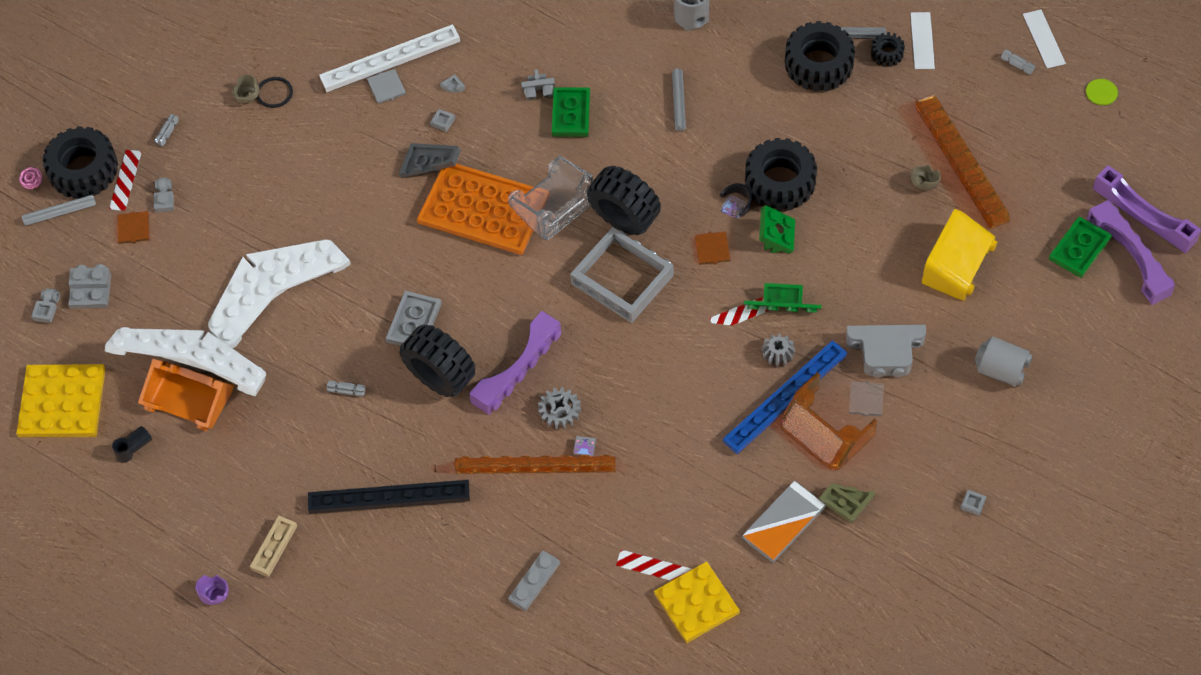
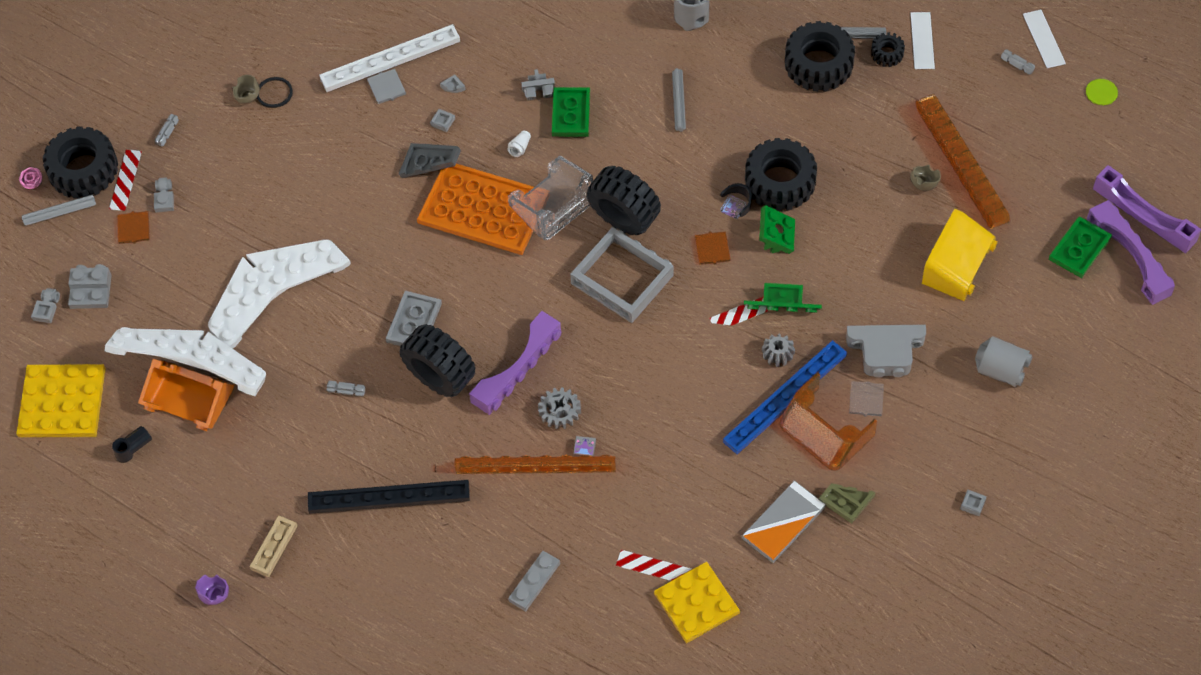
none -> white cone [508,131,531,157]

